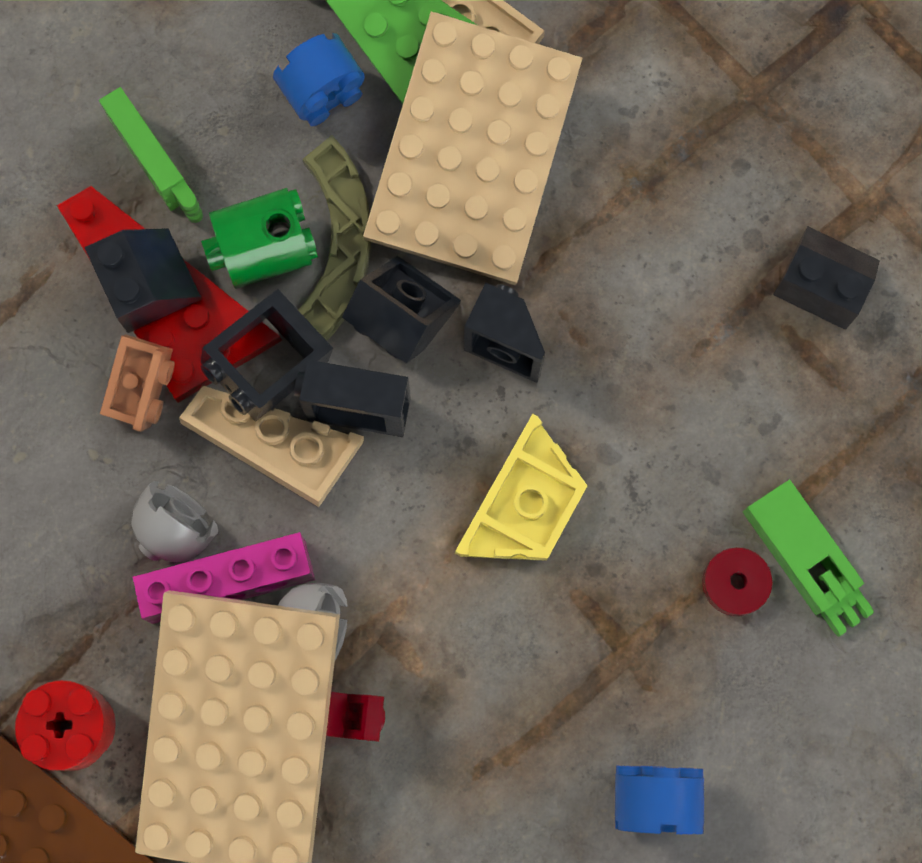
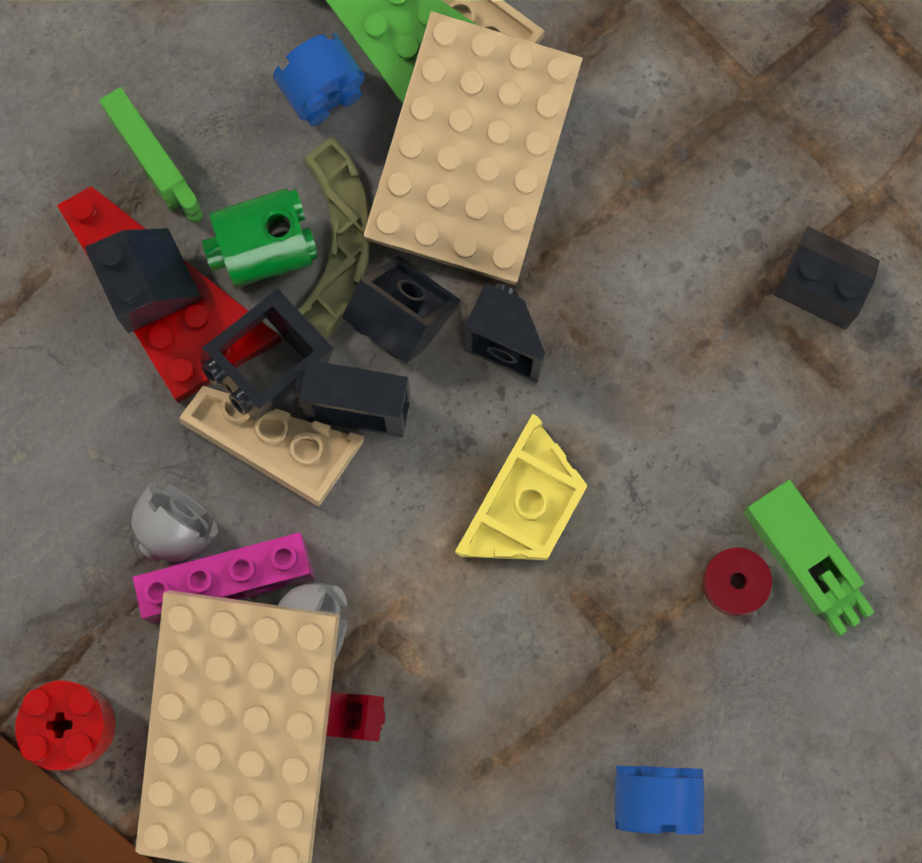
nougat bracket [100,335,175,432] -> none

